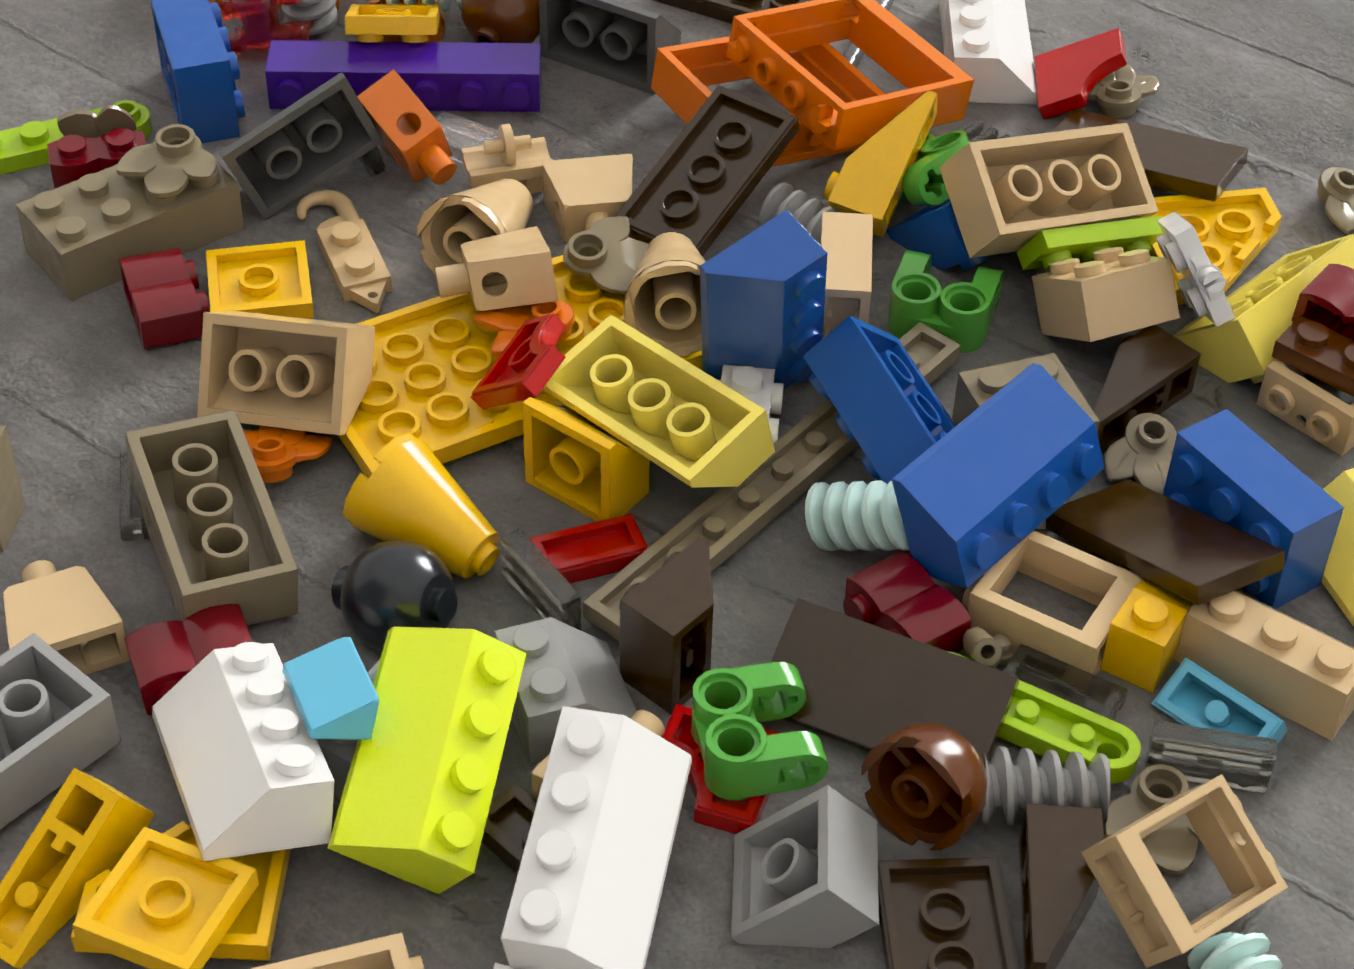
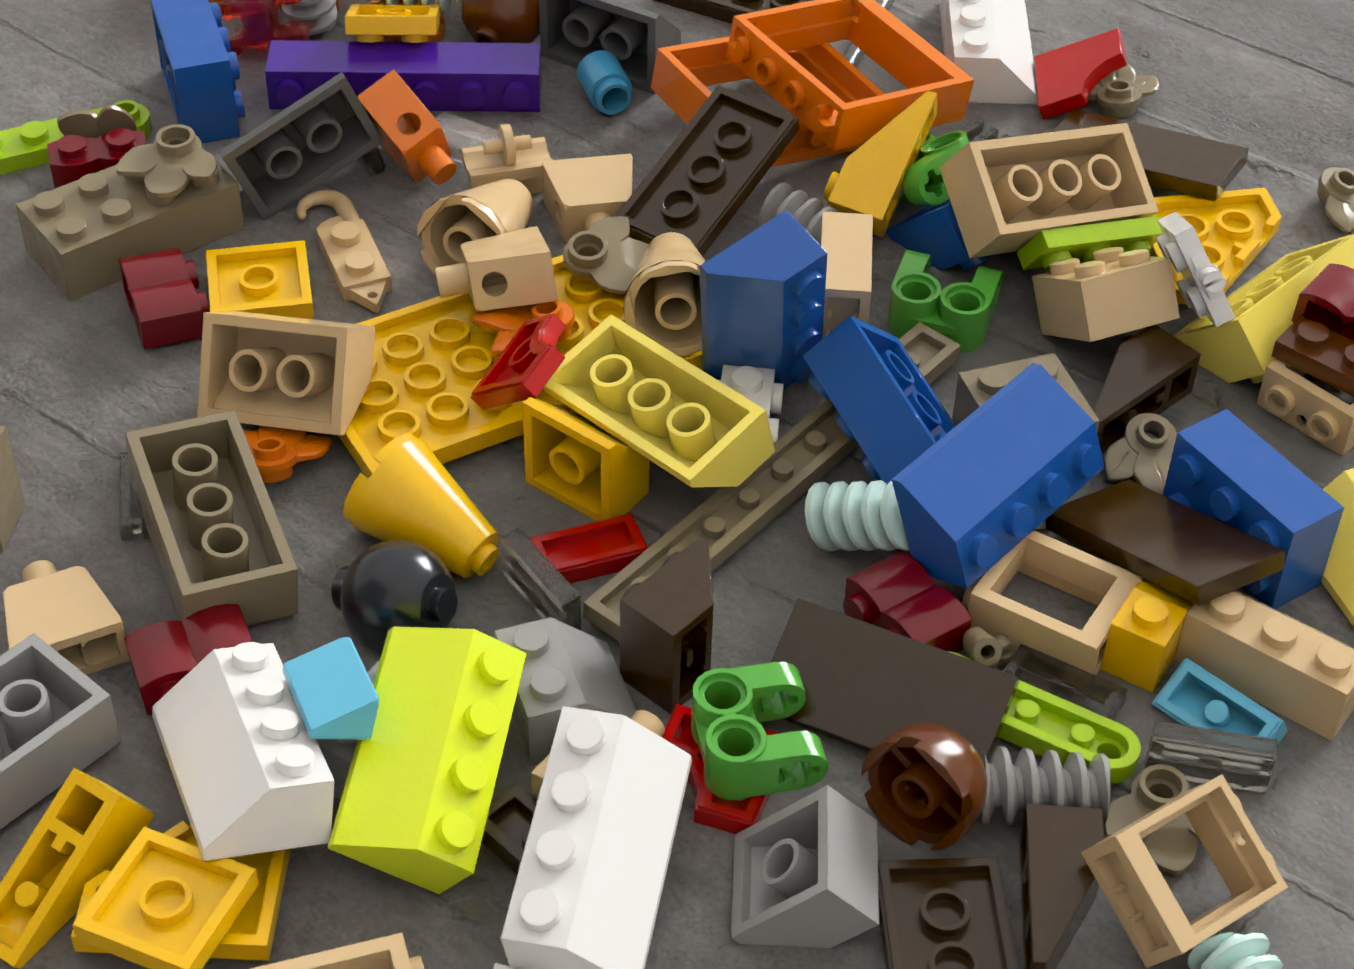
none -> dark azure brick [577,50,632,115]

